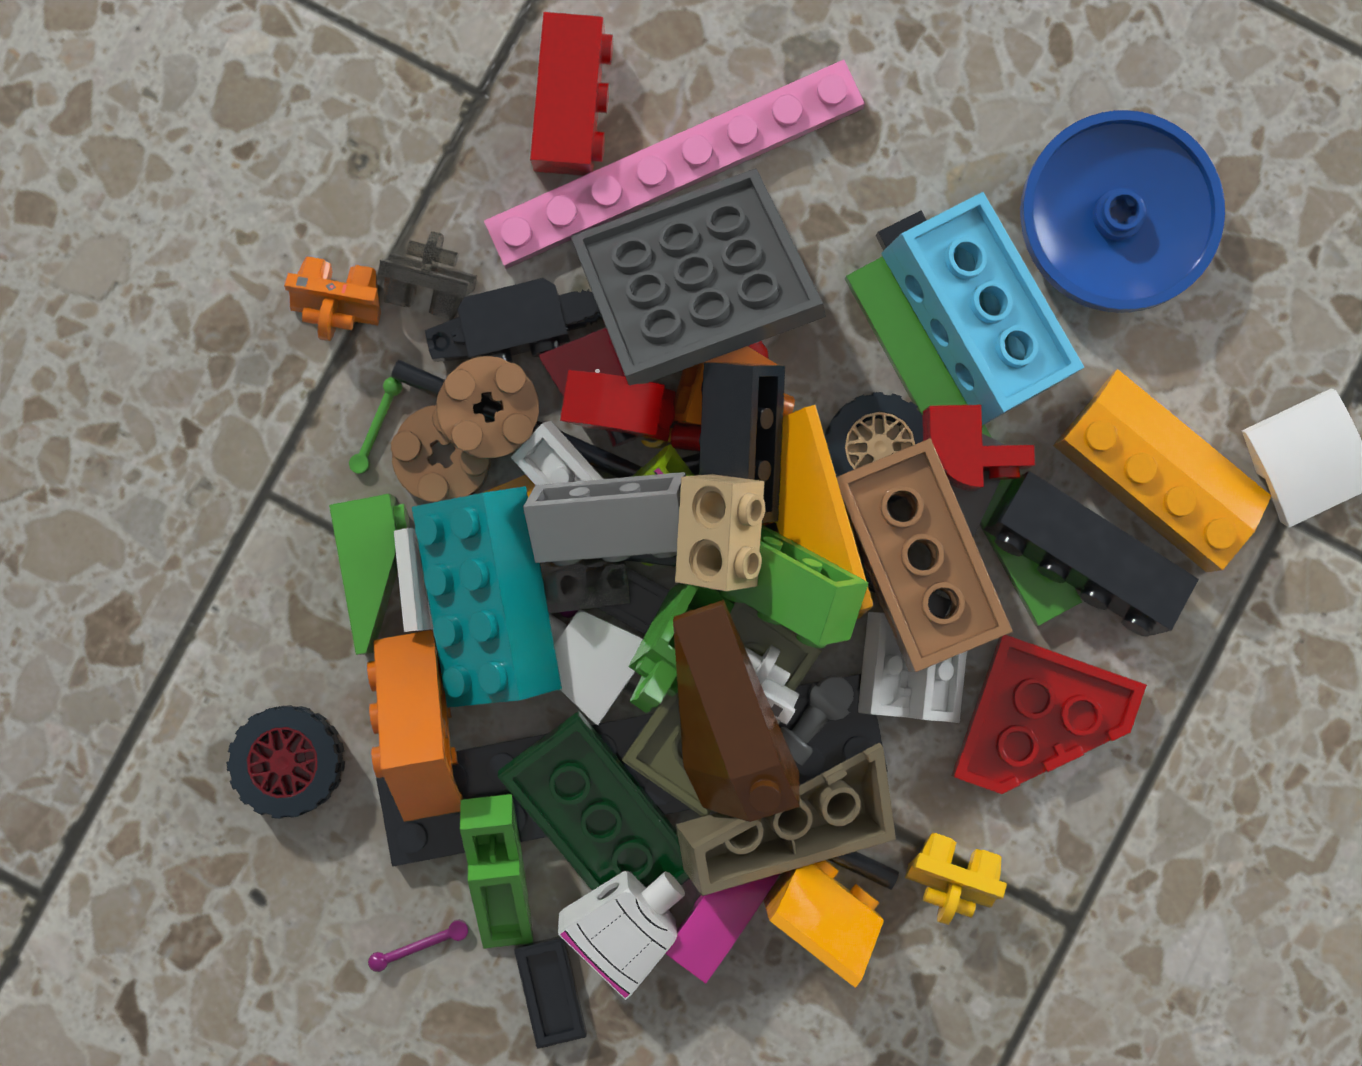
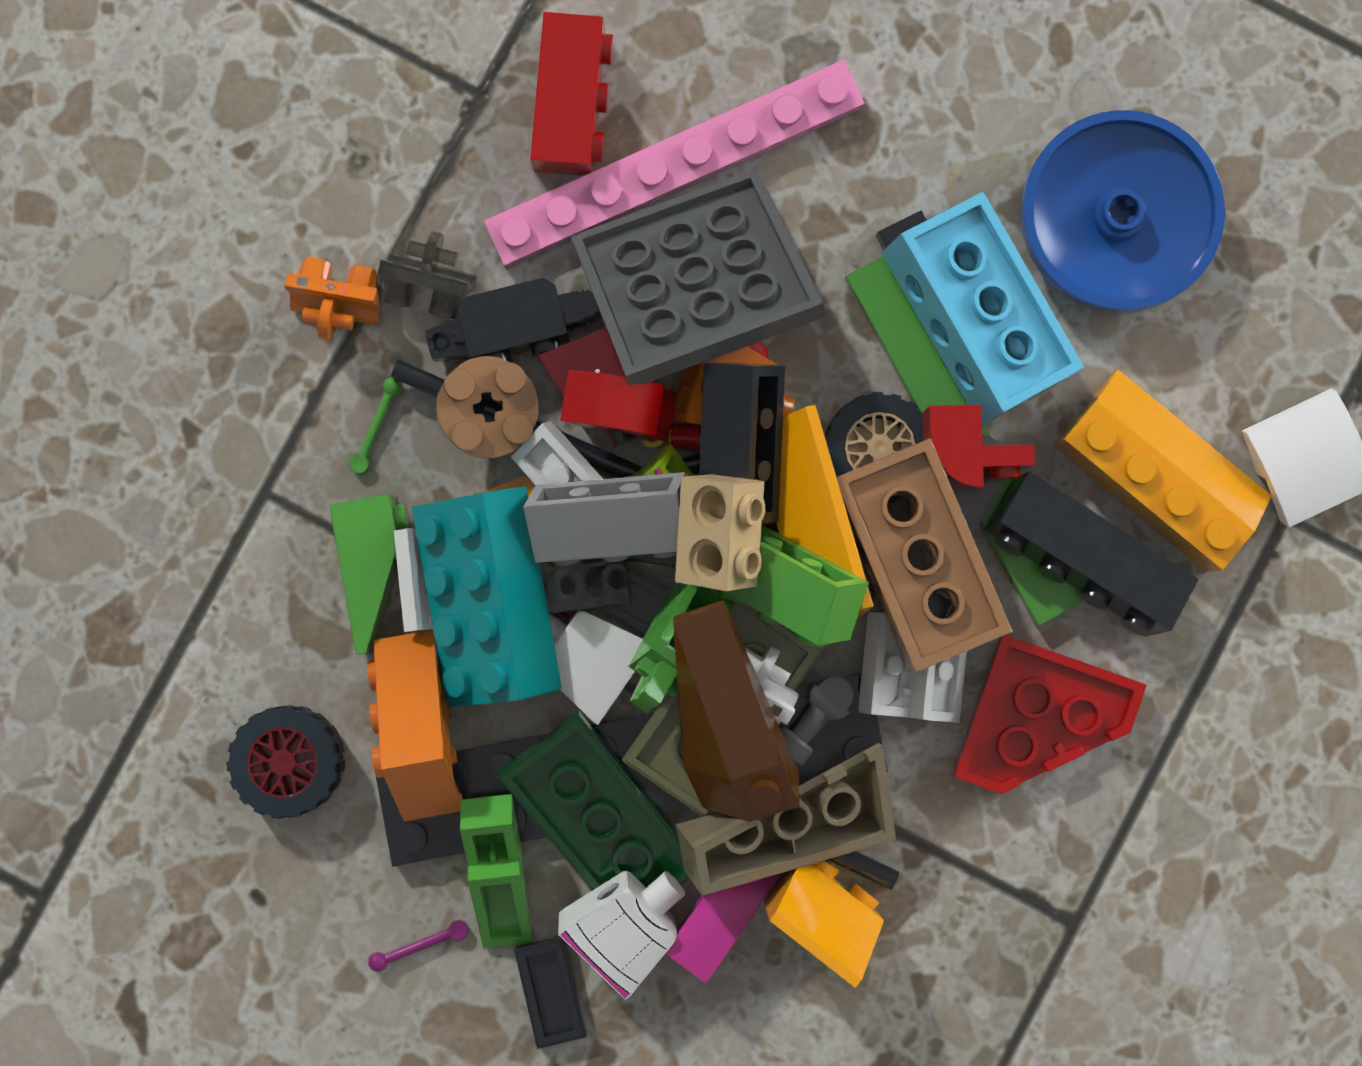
medium nougat plate [391,405,491,503] -> none
yellow hips [905,833,1007,925] -> none

